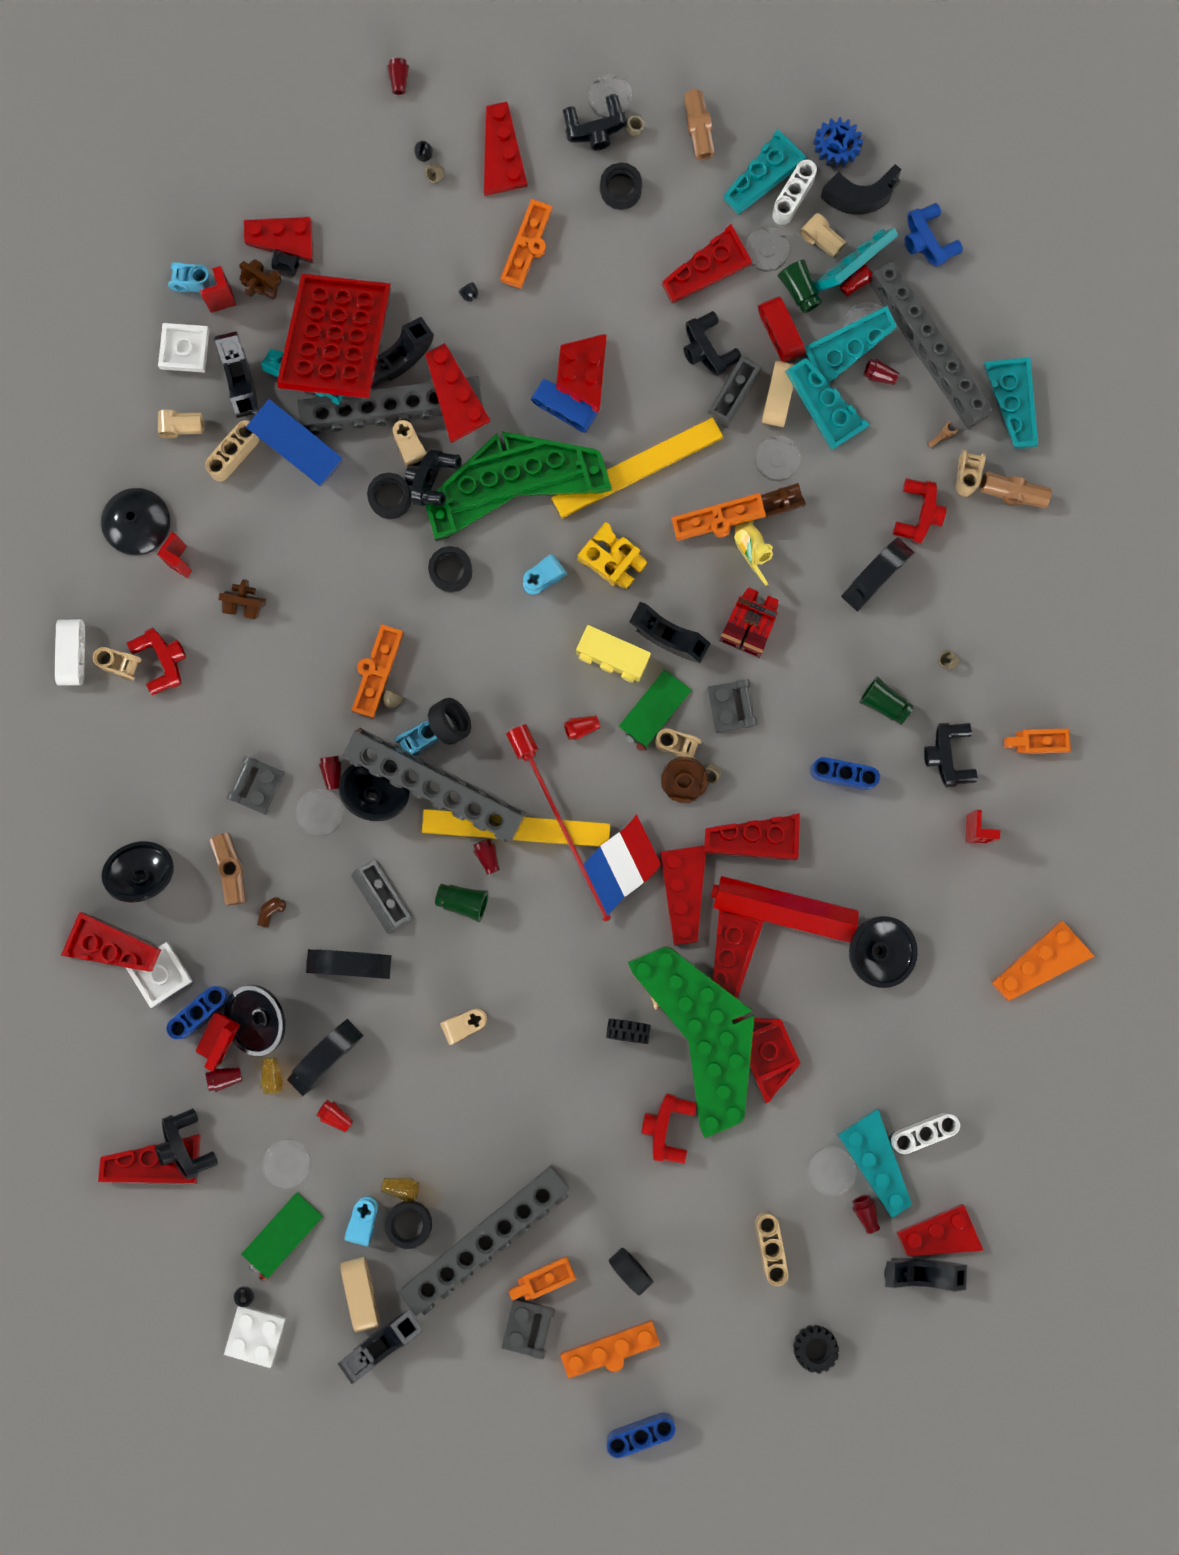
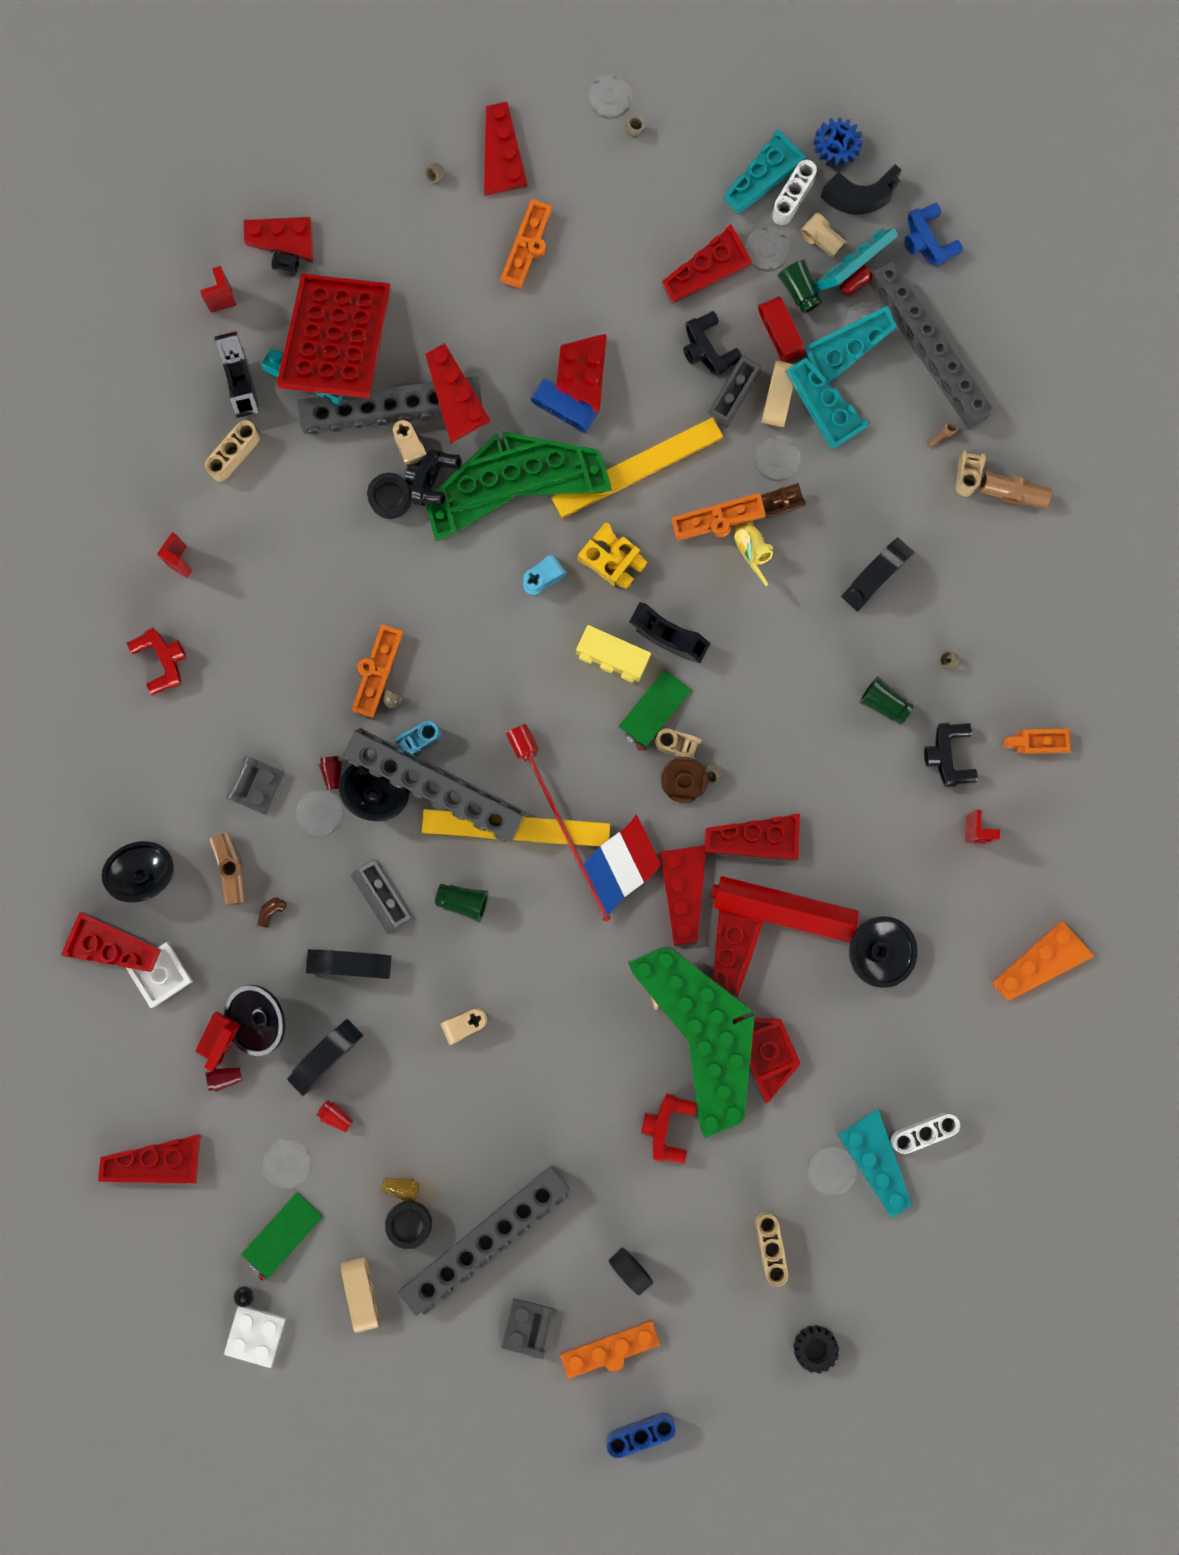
white beam [55,619,85,686] -> none
tan piece [92,647,142,681] -> none
black dish [101,488,170,555] -> none
black connector [155,1108,218,1180] -> none
white plate [158,323,210,373] -> none
tan piece [158,410,204,438] -> none
blue beam [166,986,230,1039] -> none
medium azure piece [168,262,215,293] -> none
reddish brown hips [218,579,266,619] -> none
reddish brown hips [239,259,281,300] -> none
blue brick [246,399,342,486] -> none
clear yellow cone [260,1058,284,1094] -> none
black arch [337,1310,423,1384] -> none
medium azure piece [344,1196,378,1247] -> none
black arch [372,317,434,386] -> none
dark red cone [387,58,409,95] -> none
black hinge [414,141,433,161] -> none
black tyre [428,546,473,593] -> none
black tyre [428,698,471,745] -> none
black hinge [458,282,478,302] -> none
dark red cone [473,838,500,875] -> none
orange hinge [508,1255,577,1301] -> none
black connector [563,94,627,151] -> none
red cone [564,715,600,741] -> none
black tyre [600,162,642,210] -> none
black tyre [606,1019,651,1044] -> none
medium nougat piece [684,89,714,160] -> none
dark grey plate [708,679,758,733] -> none
hips [719,587,779,658] -> none
blue beam [810,757,880,790] -> none
dark red cone [852,1195,880,1234] -> none
dark red cone [863,359,899,385] -> none
black arch [884,1258,967,1292] -> none
red connector [892,478,947,544] -> none
red wing [896,1204,984,1256] -> none
teal wing [984,357,1038,449] -> none

